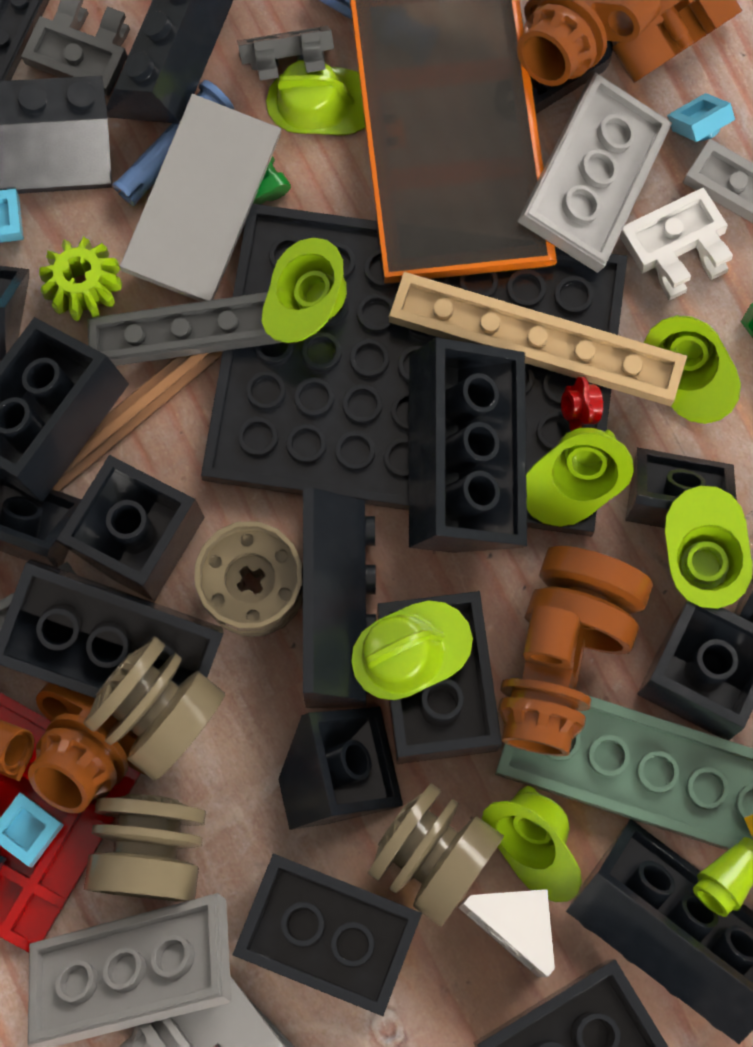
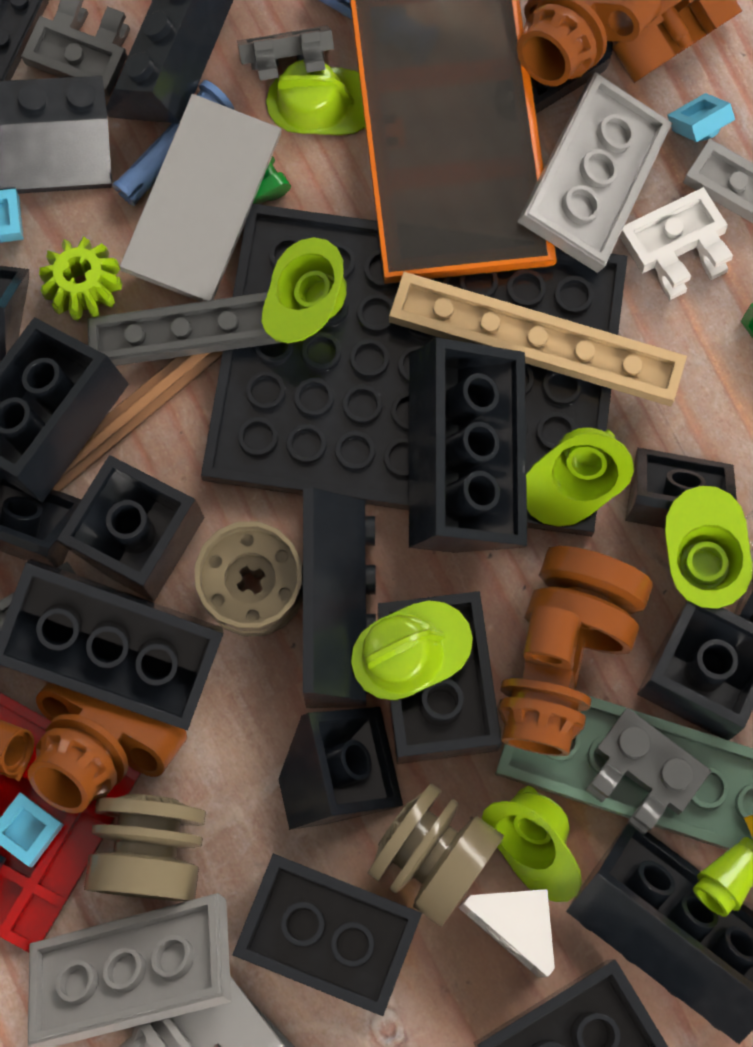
dark tan wheel [83,636,225,781] -> none
red plate [561,376,603,431] -> none
lime piece [644,315,741,424] -> none
none -> dark grey plate [585,708,711,835]

